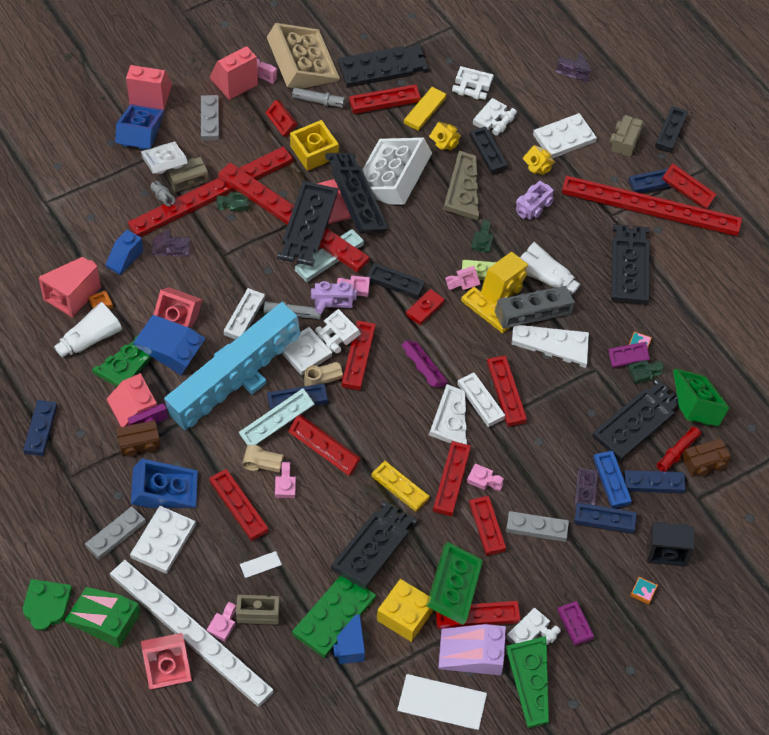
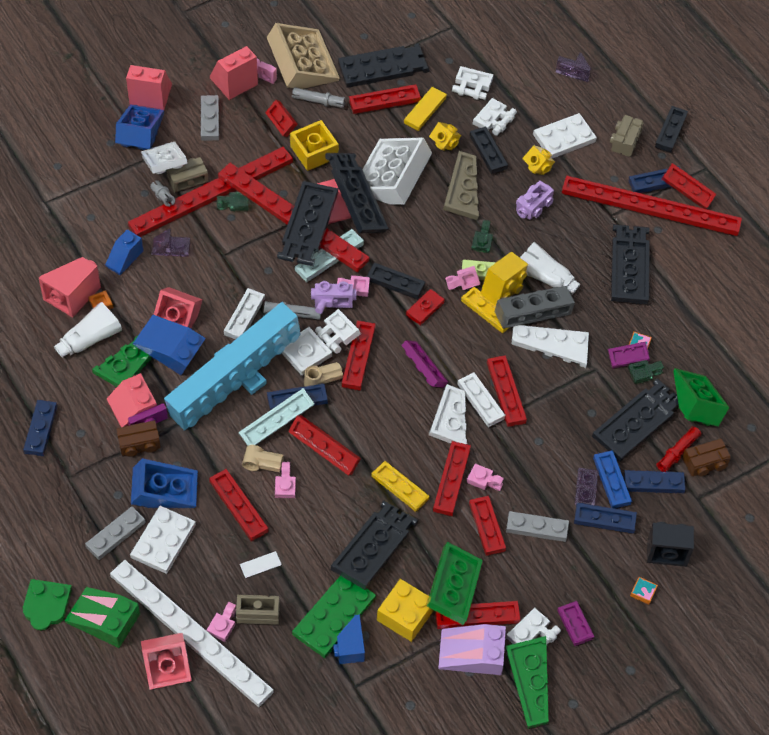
white sticker [397,674,487,730] -> none

